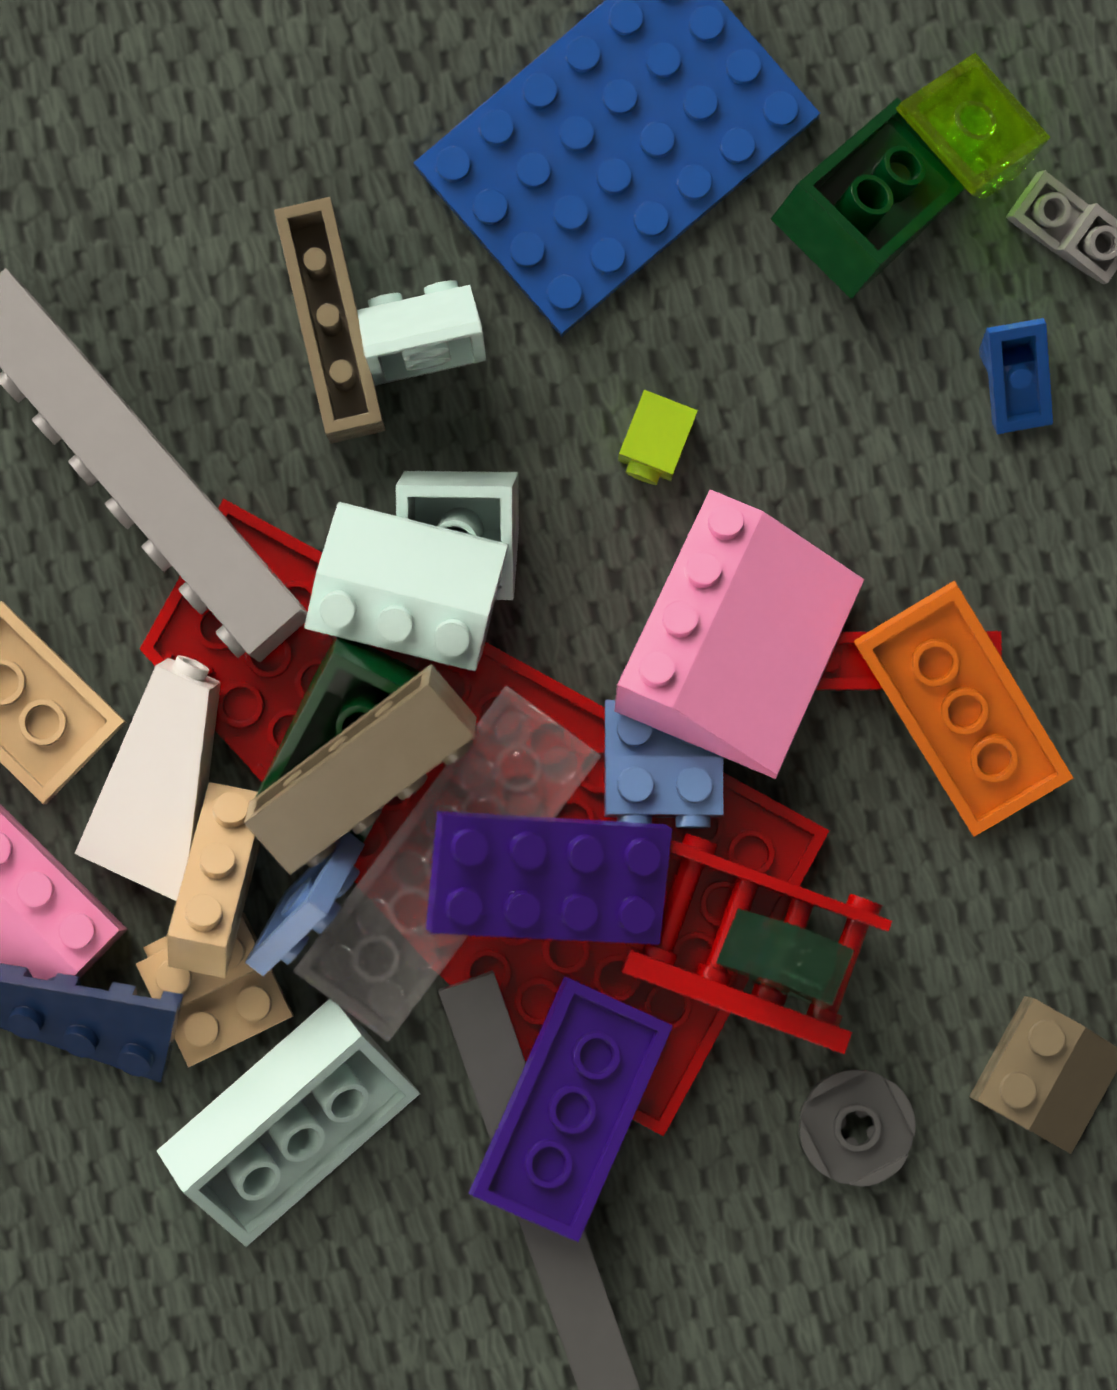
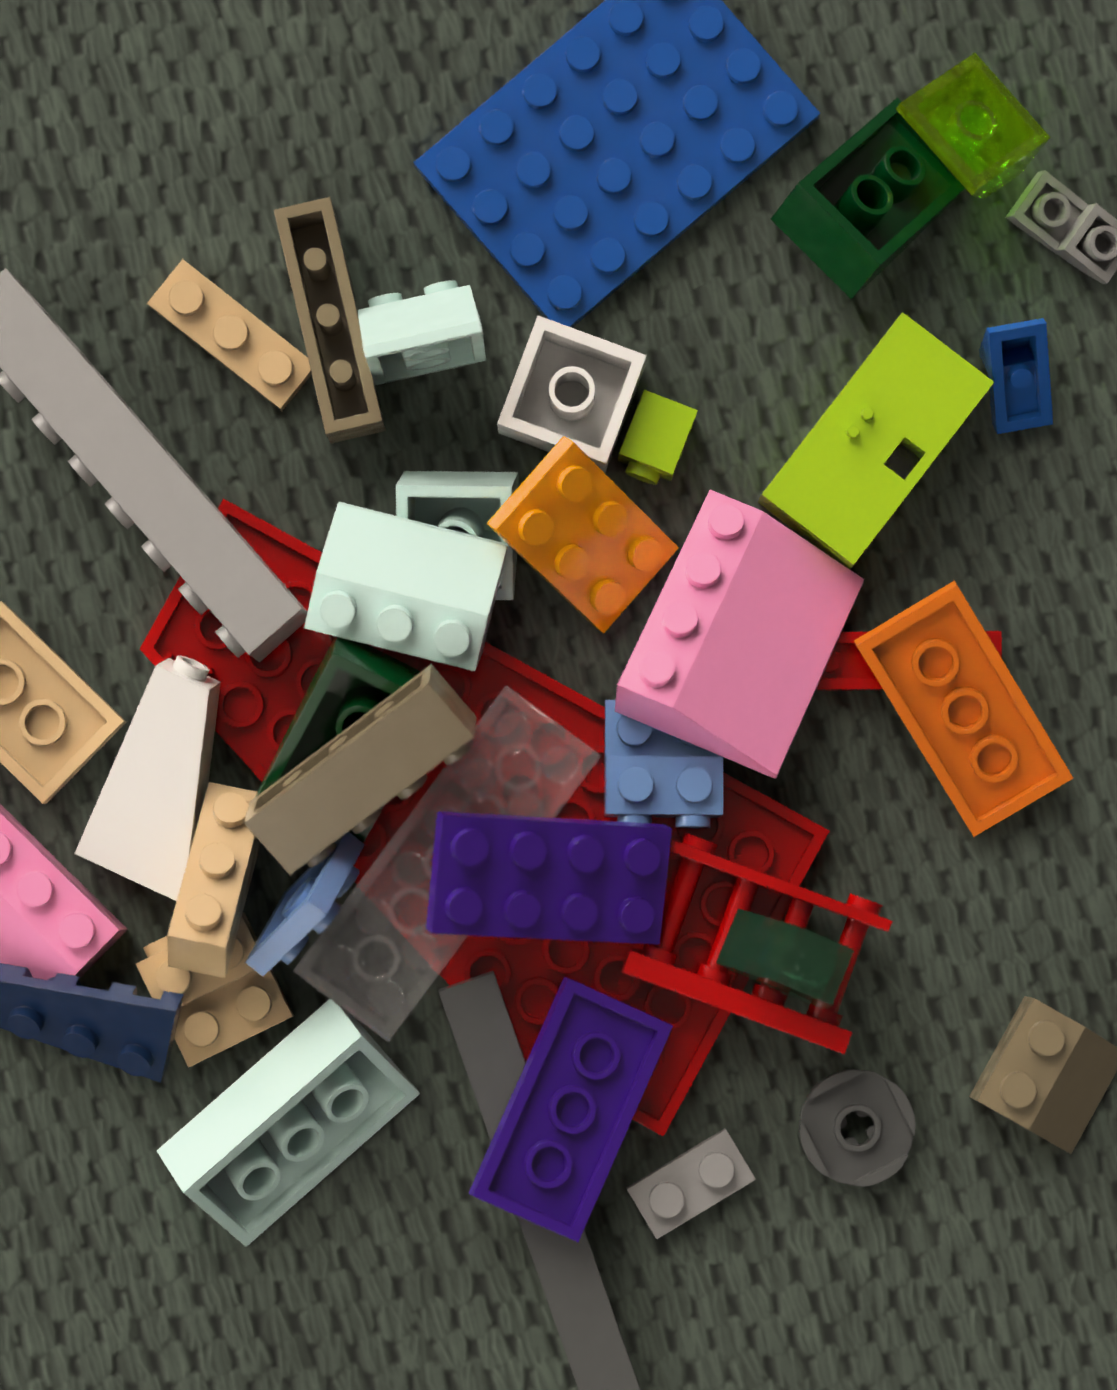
none -> tan plate [147,259,312,411]
none -> light orange plate [486,436,679,633]
none -> white brick [497,316,647,473]
none -> light grey plate [626,1128,756,1239]
none -> lime brick [758,312,994,569]

